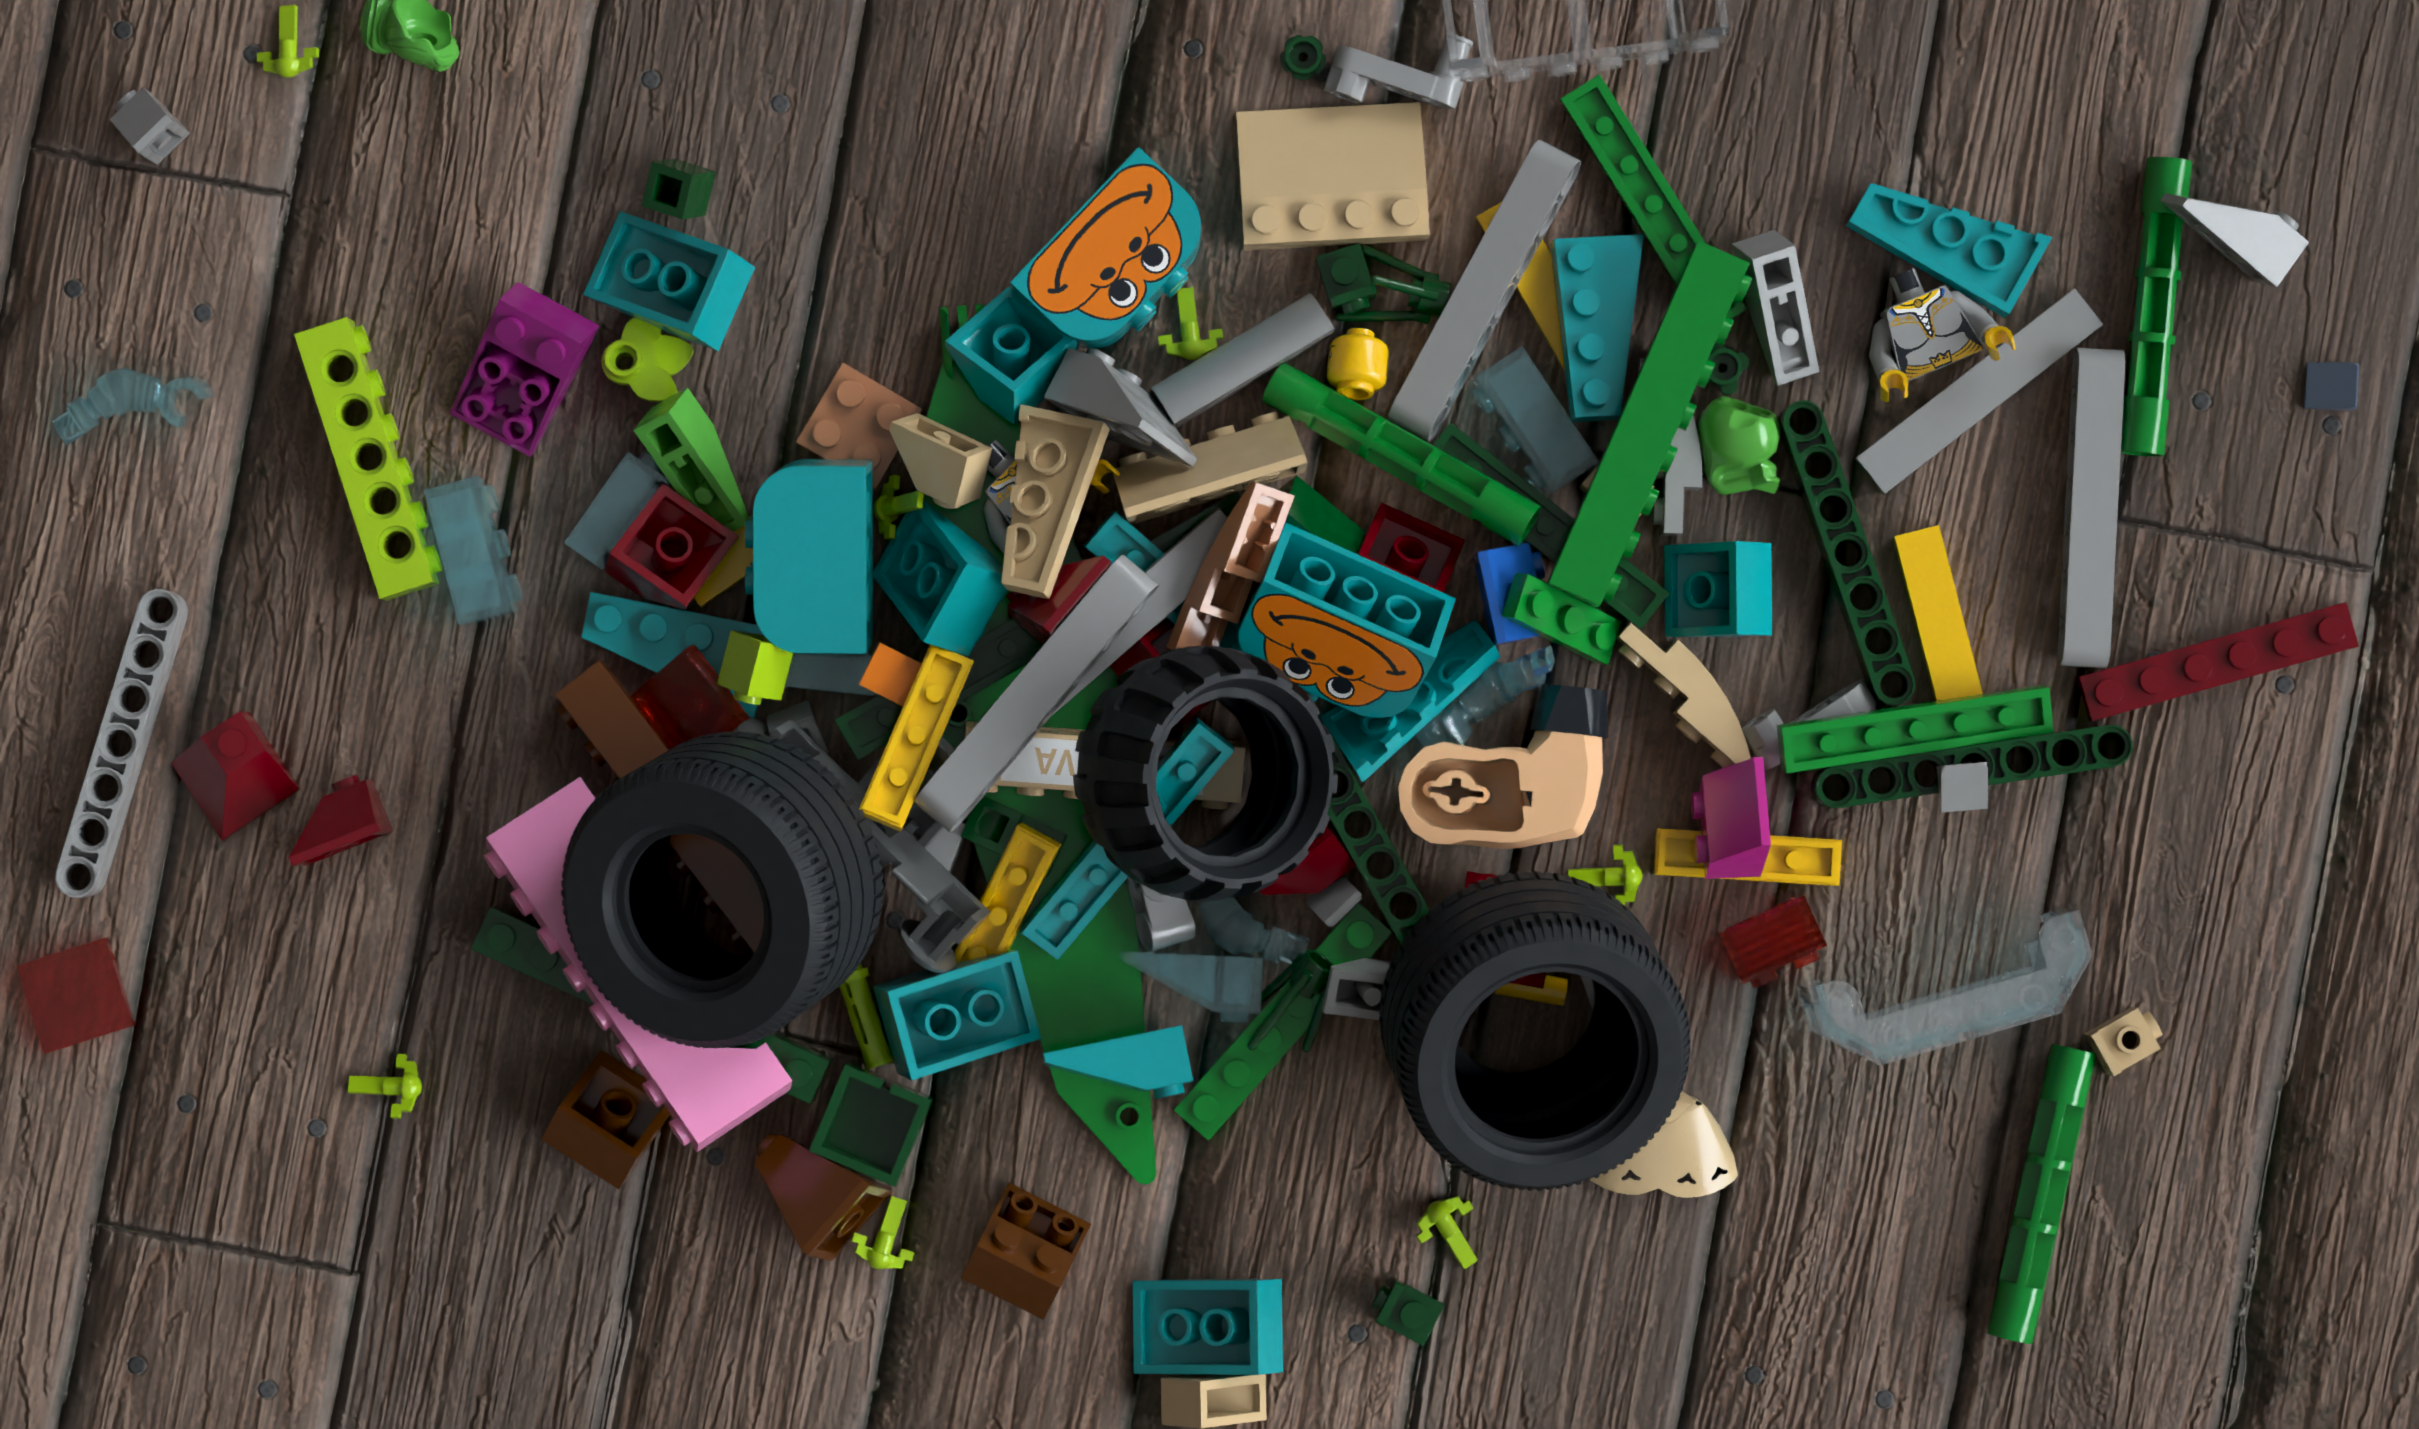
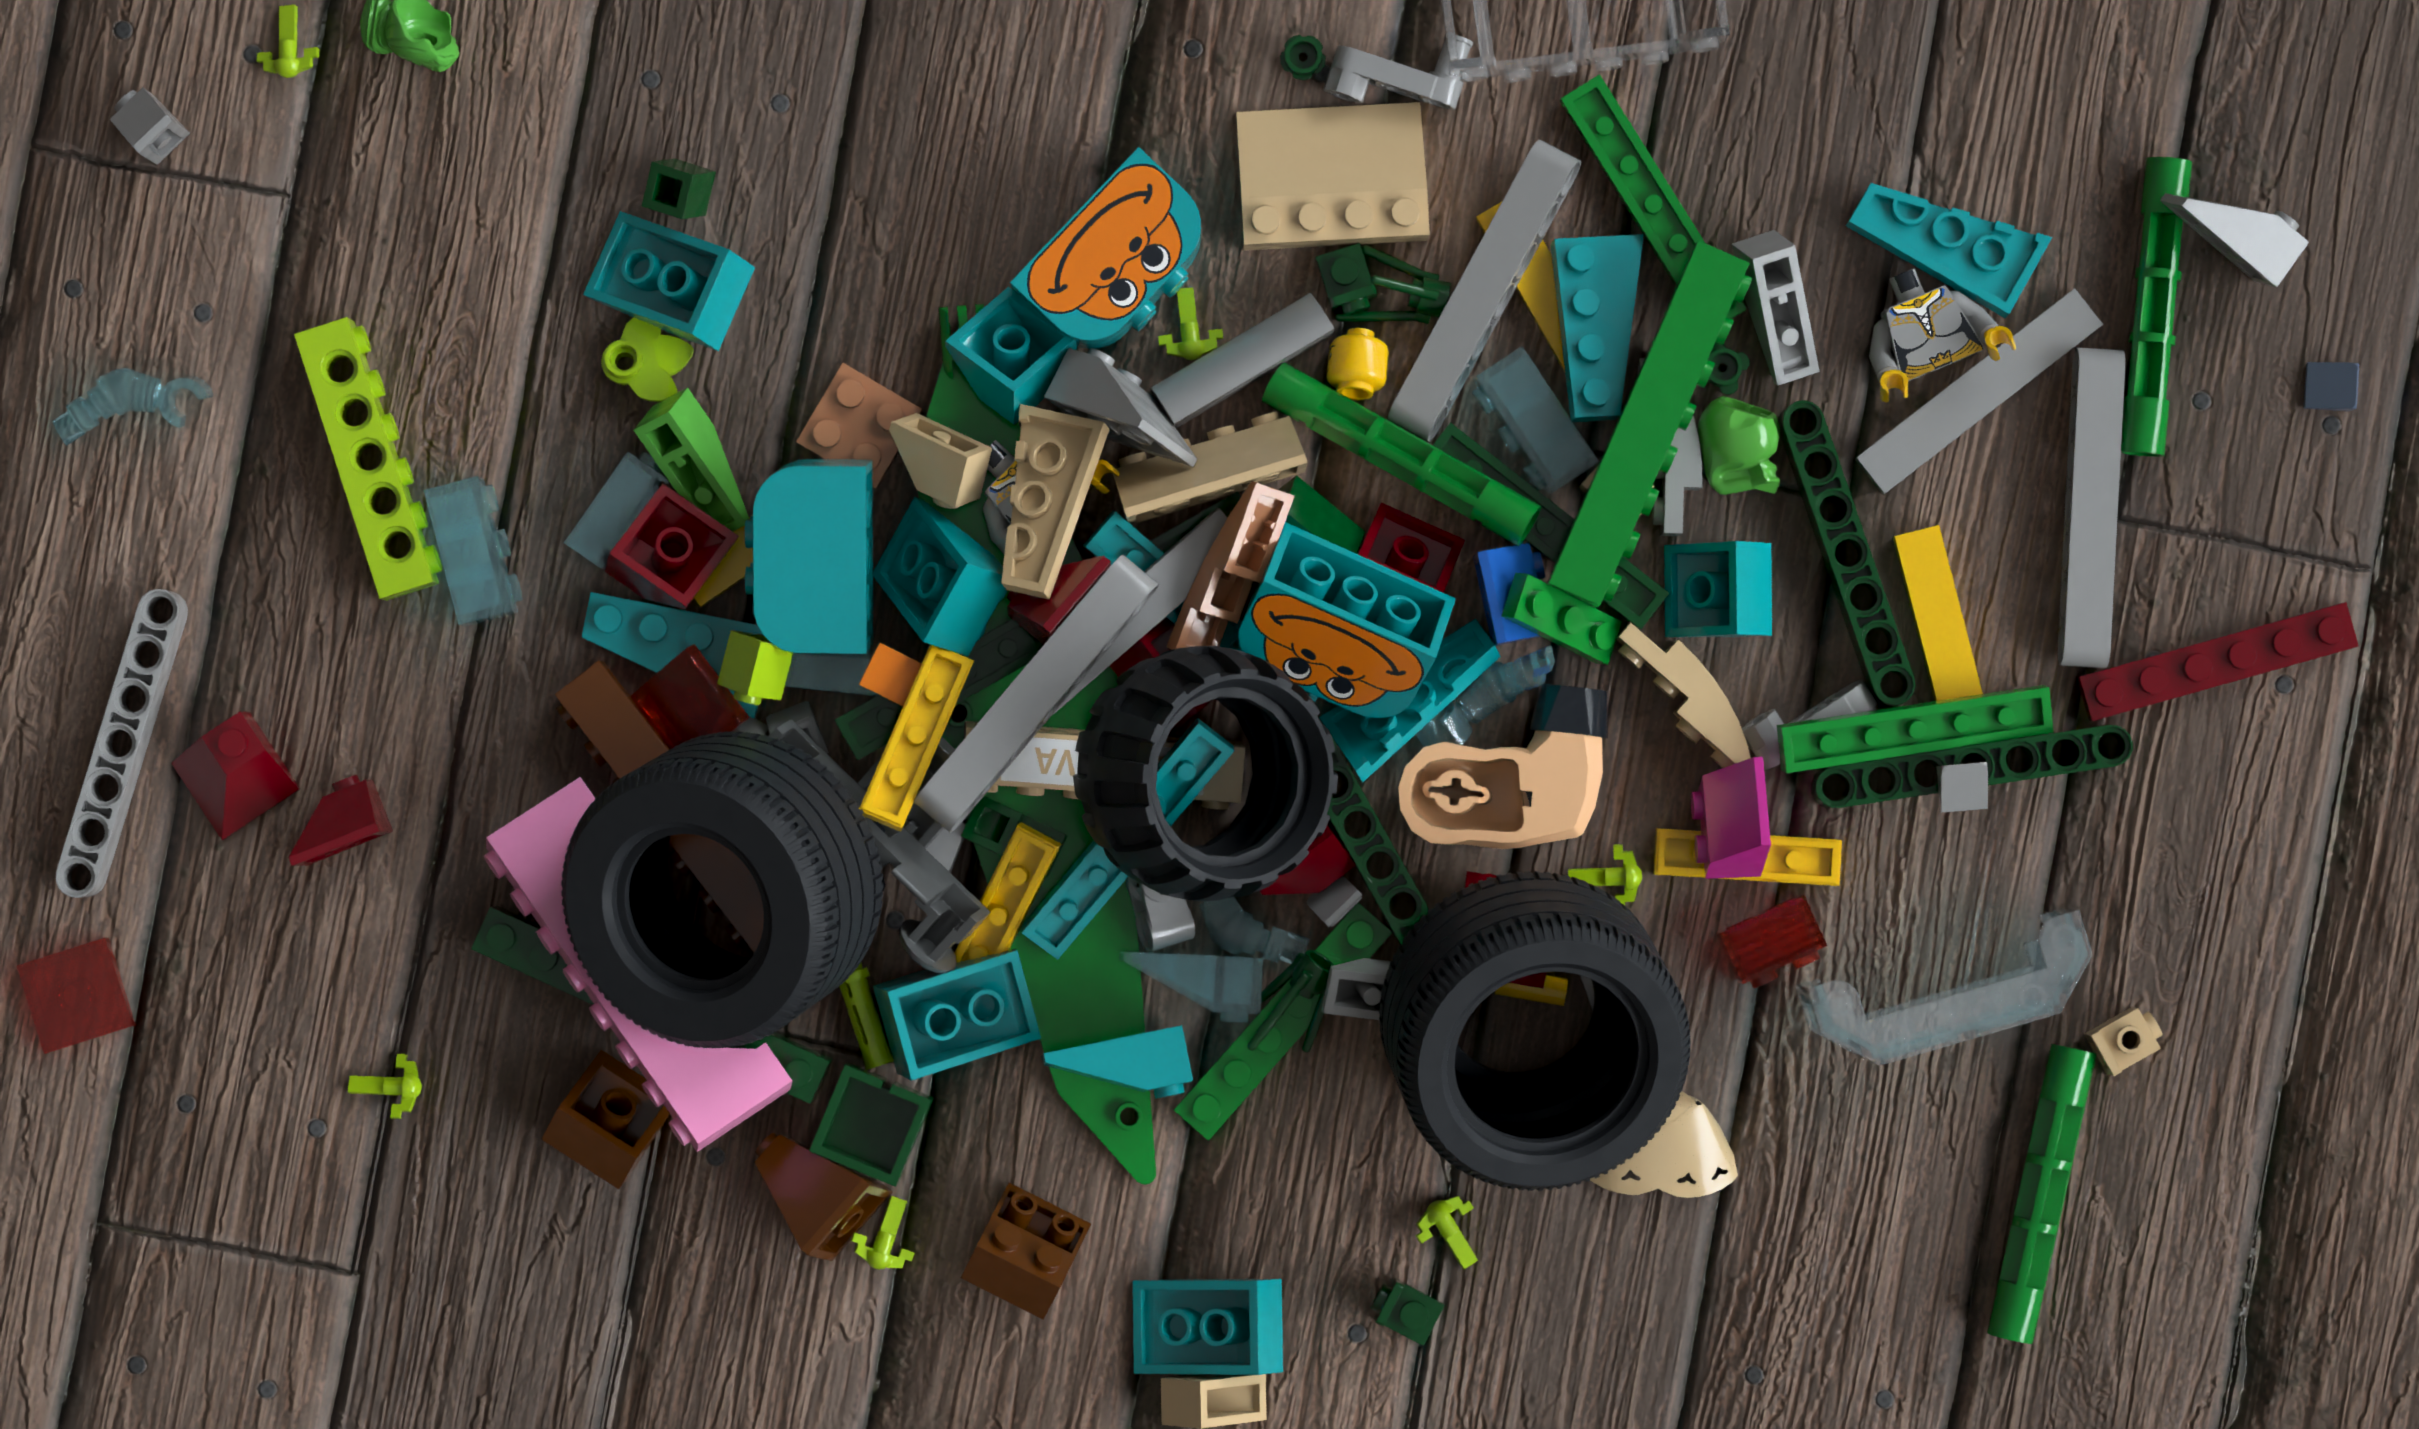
magenta slope [449,282,599,457] -> none
lime piece [873,474,924,540] -> none

